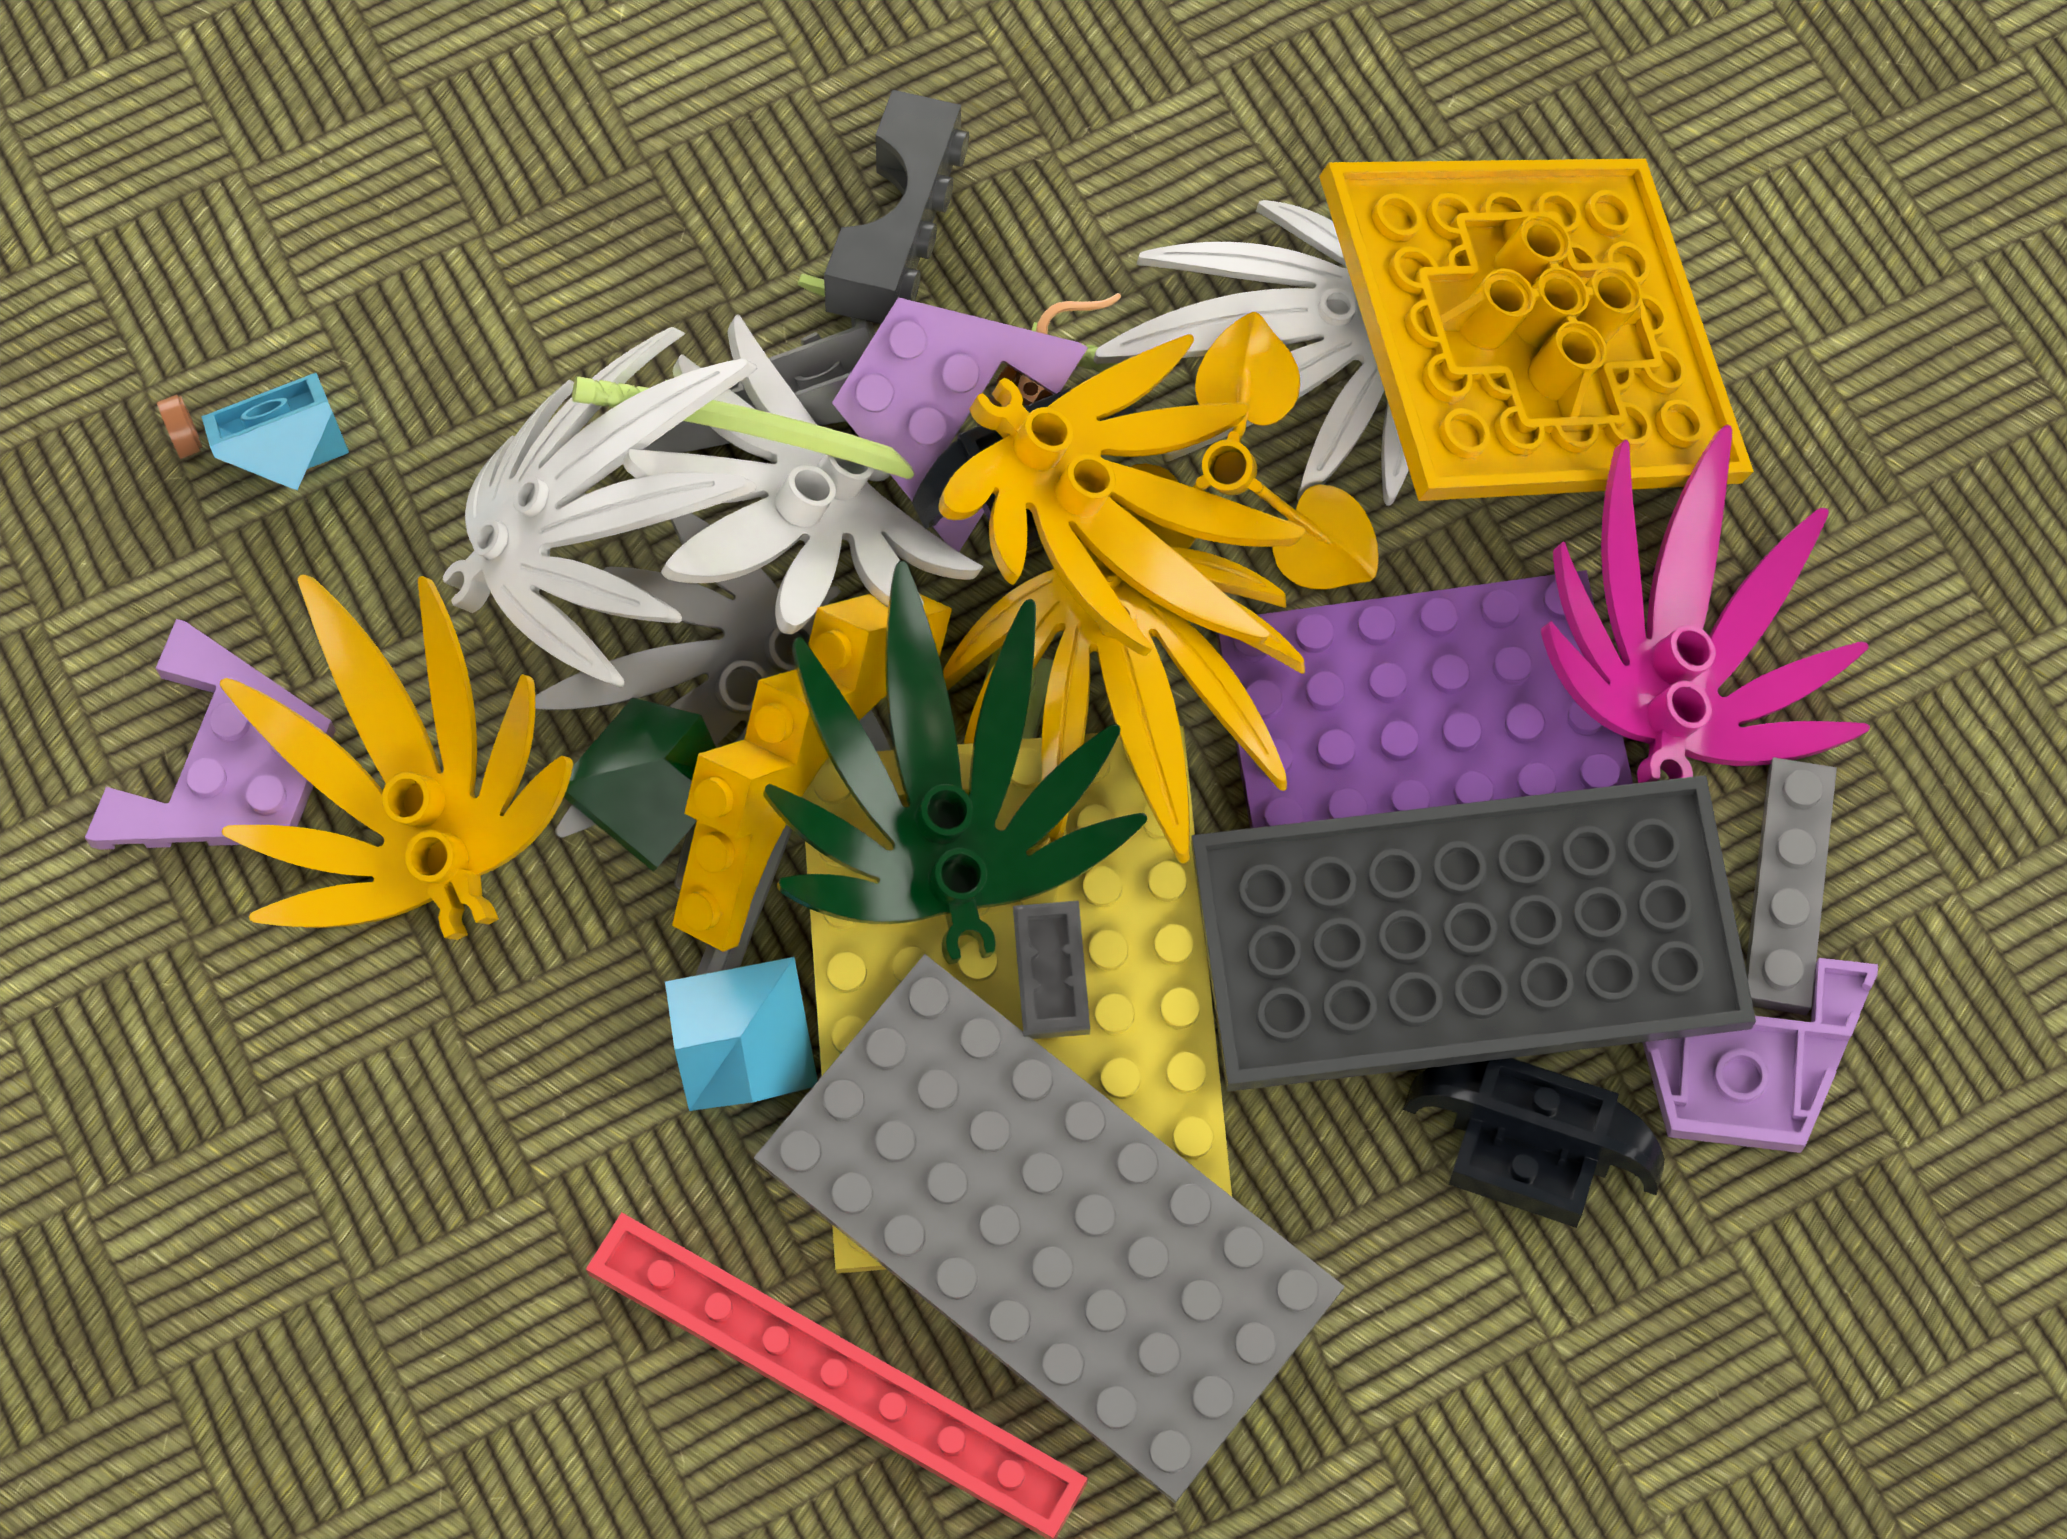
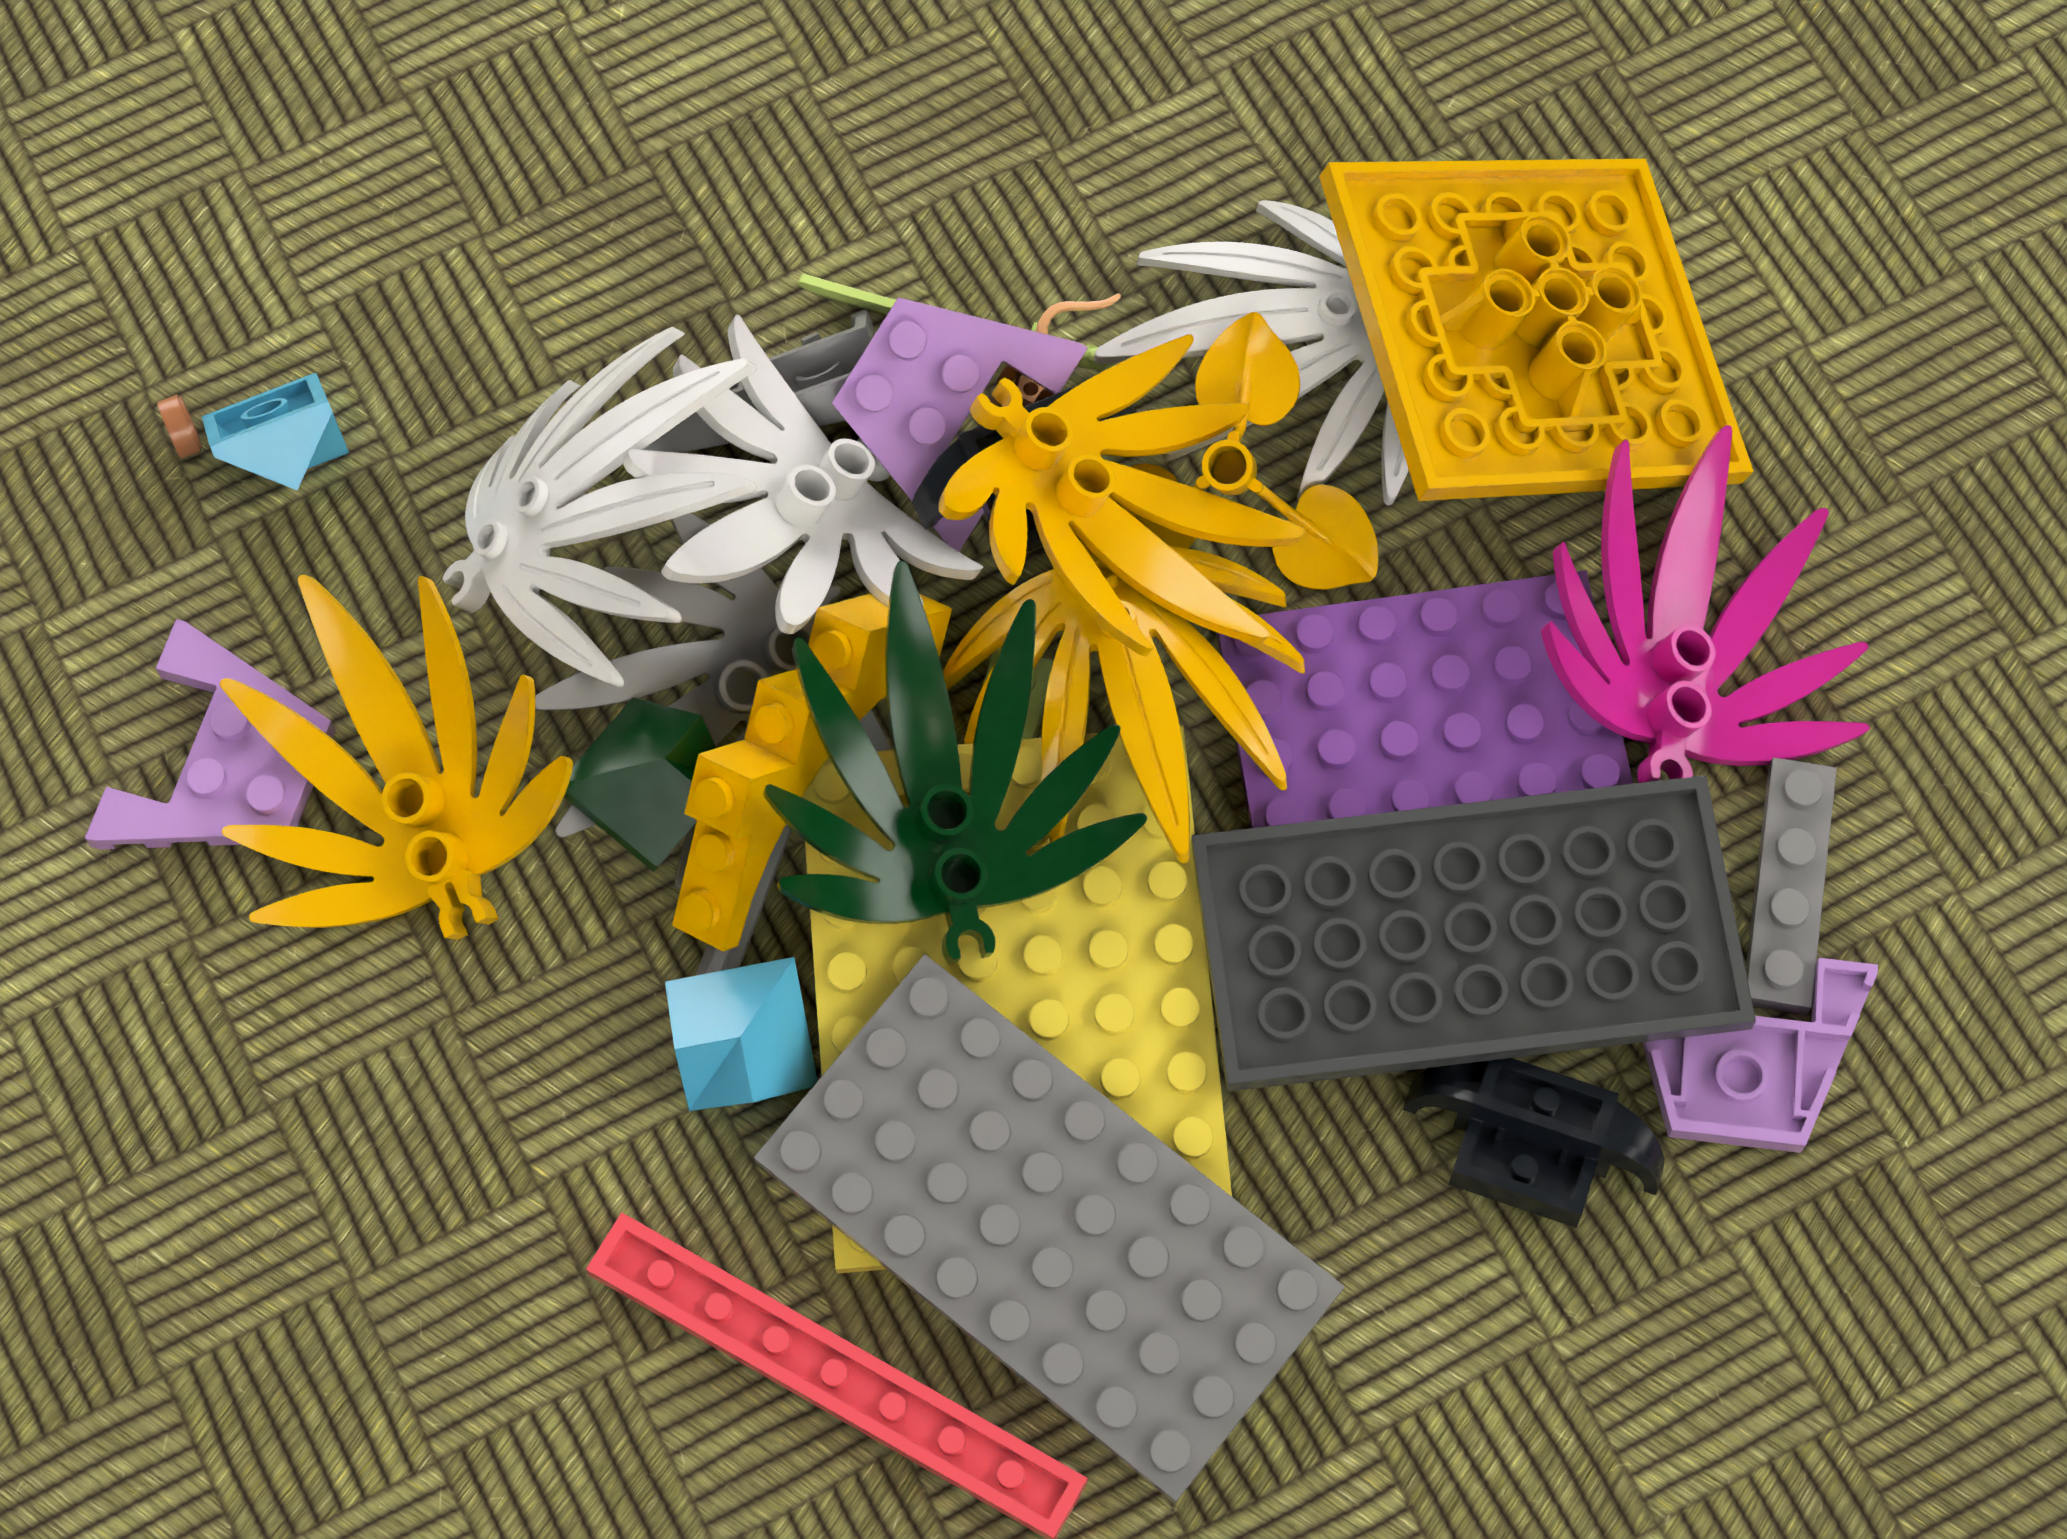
yellowish green sword [572,376,914,479] -> none
dark grey arch [824,90,969,324] -> none
flat silver plate [1013,901,1090,1039] -> none

